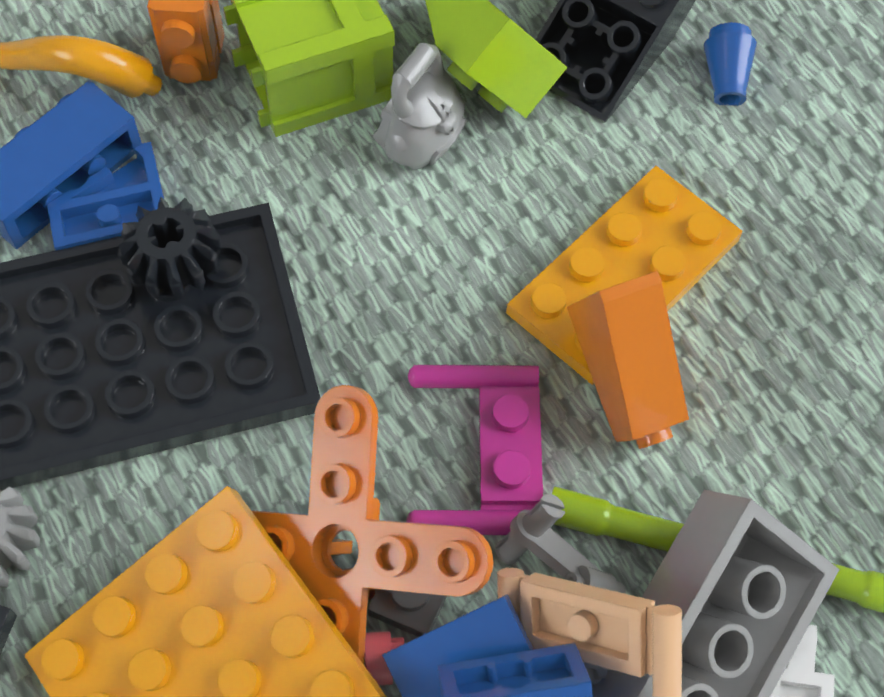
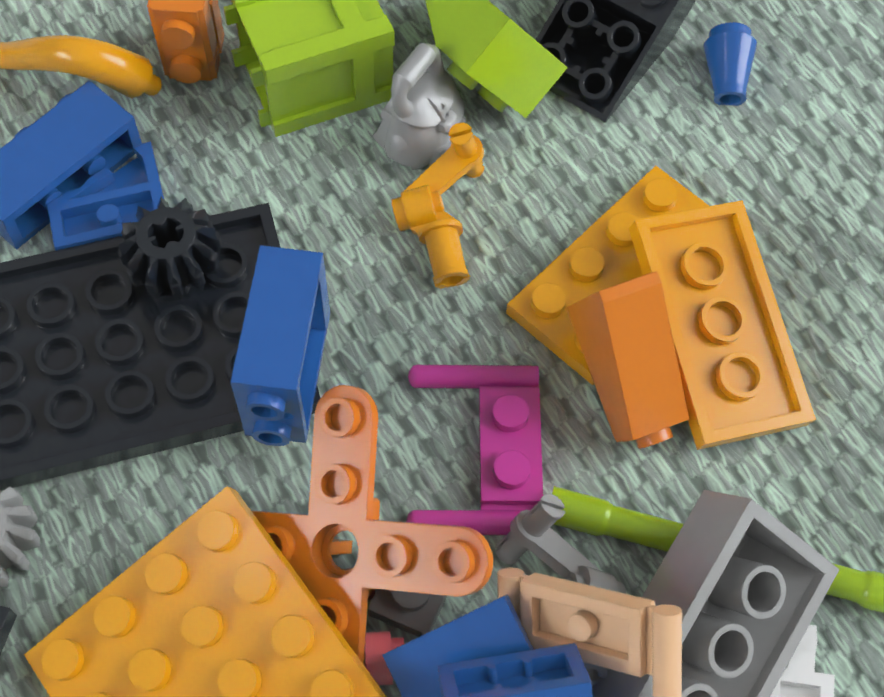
none -> blue window [231,245,330,446]
none -> light orange pin [391,122,485,289]
none -> light orange plate [629,200,816,450]

